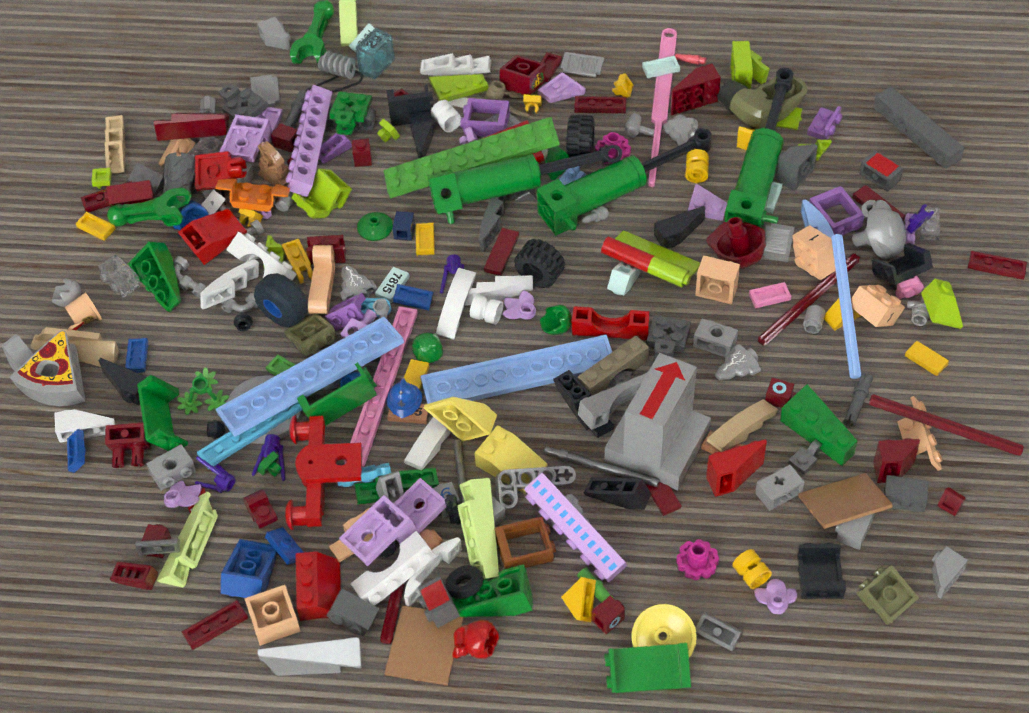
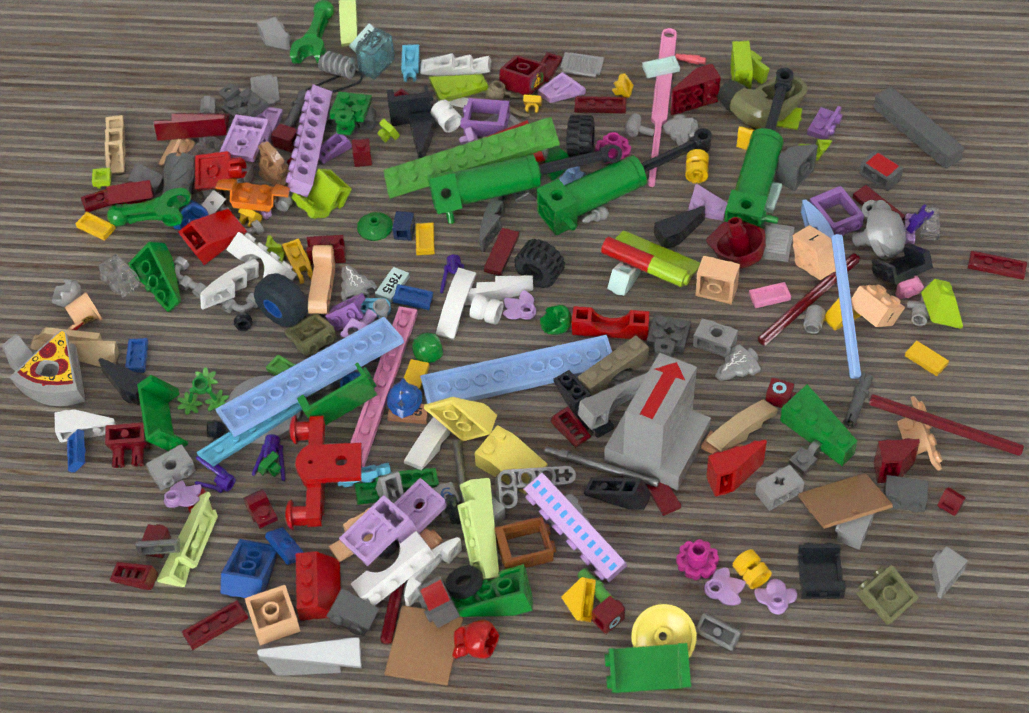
none -> medium azure plate [401,45,420,82]
none -> dark red slope [551,406,592,448]
none -> lavender plate [704,568,746,606]

